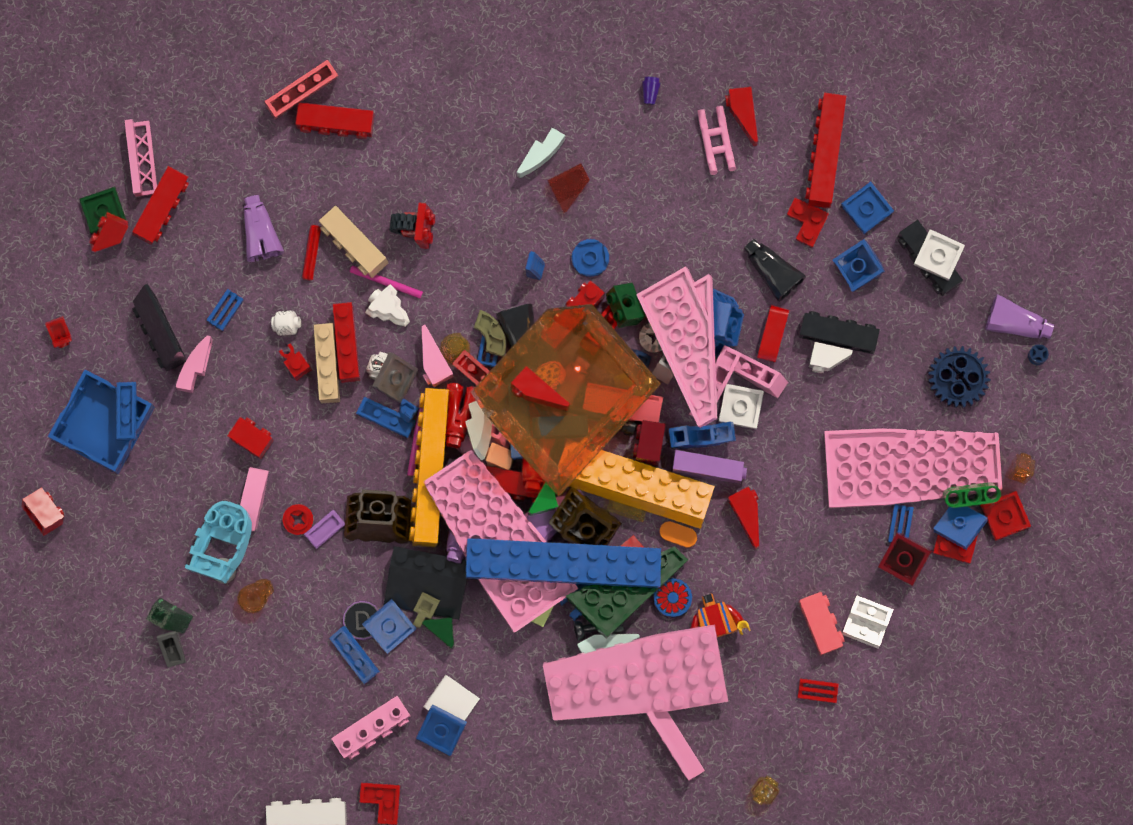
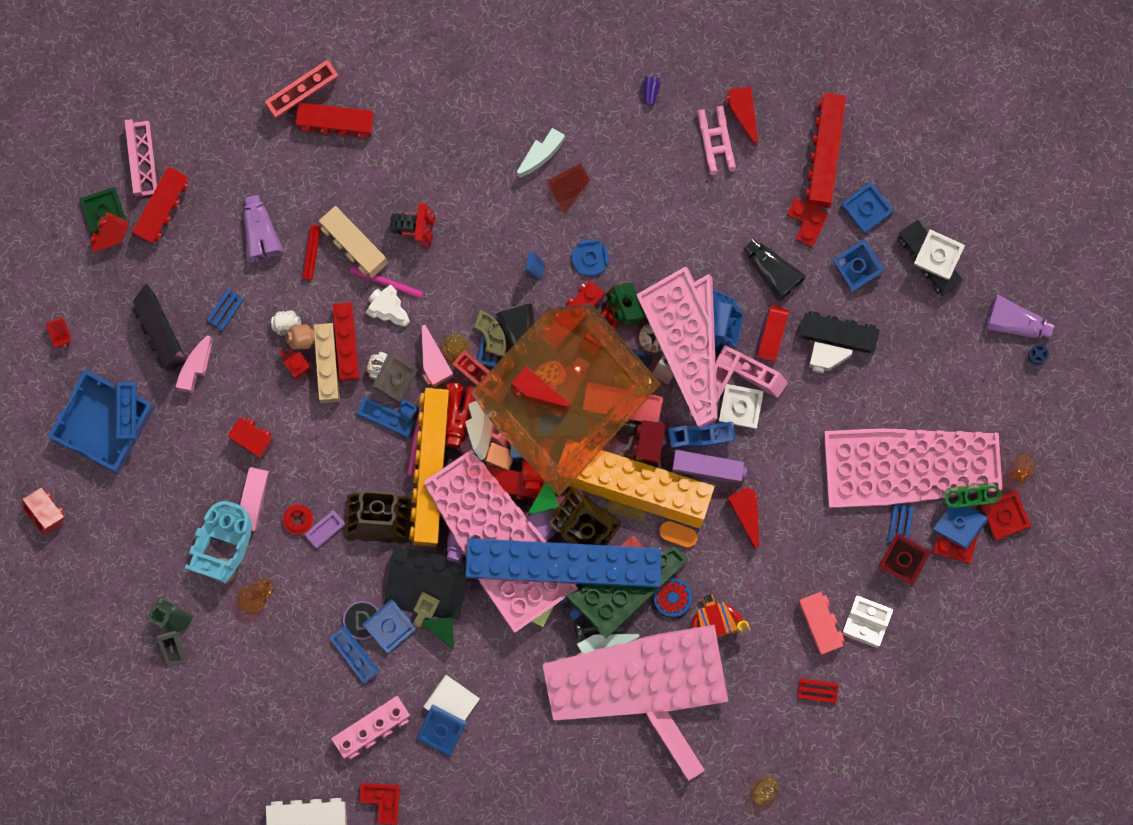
dark blue gear [928,346,991,408] -> none
none -> nougat head [285,324,315,350]

